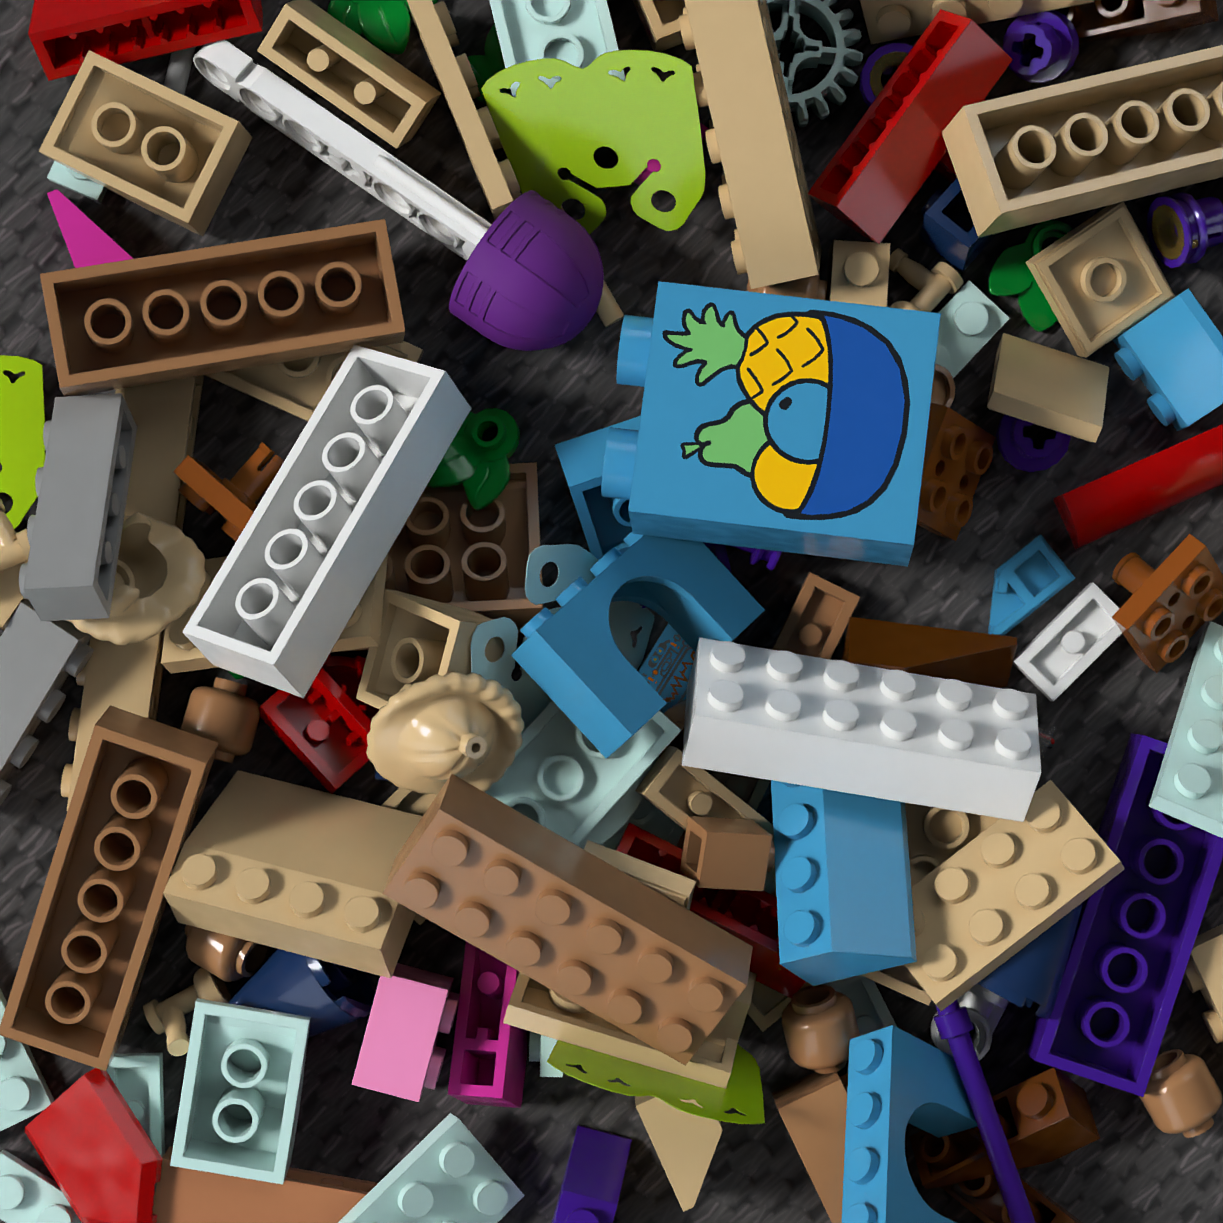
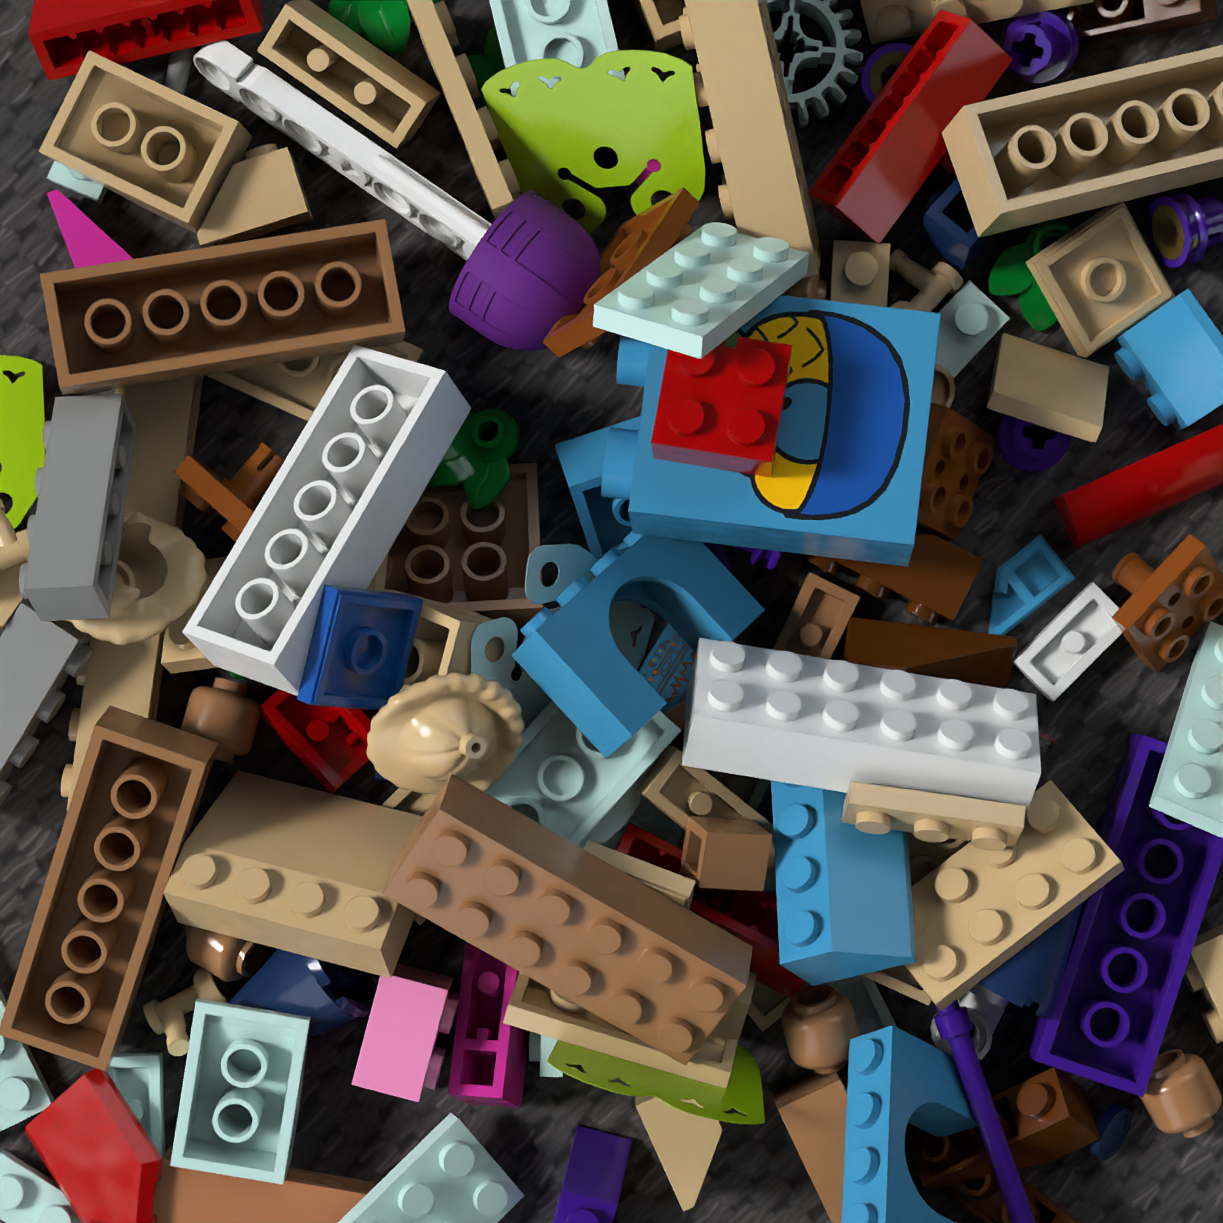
none -> tan slope [197,144,313,248]
none -> blue tile [297,585,423,710]
none -> dark orange plate [542,187,700,357]
none -> light aqua plate [593,222,809,359]
none -> red piece [651,337,792,478]
none -> reddish brown slope [805,534,984,626]
none -> tan plate [842,781,1026,851]
none -> dark blue piece [1090,1104,1132,1160]

